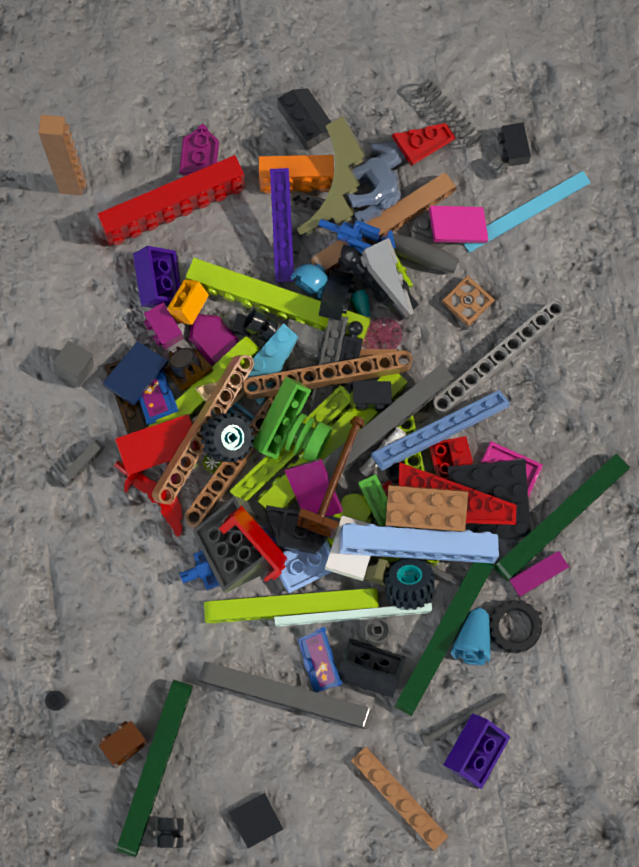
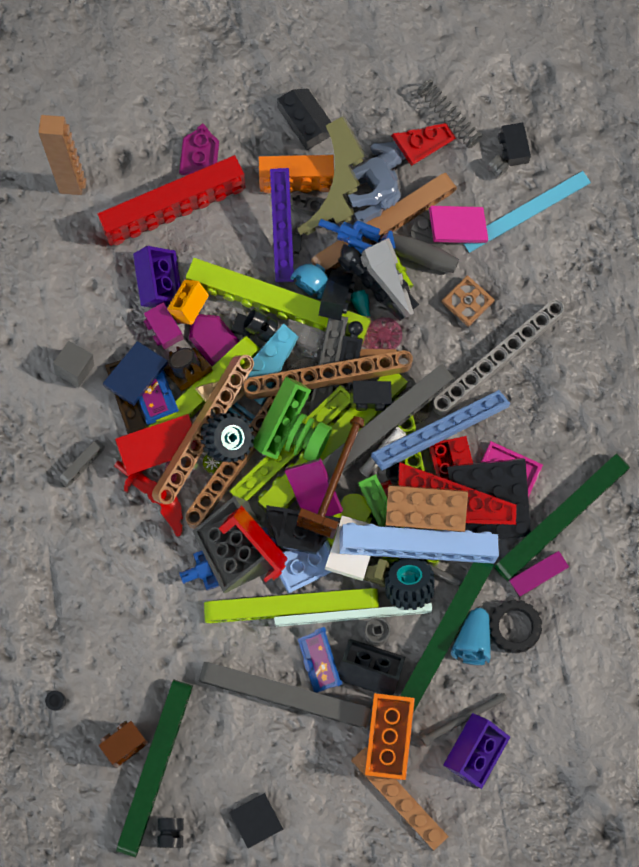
none -> orange brick [365,693,415,780]

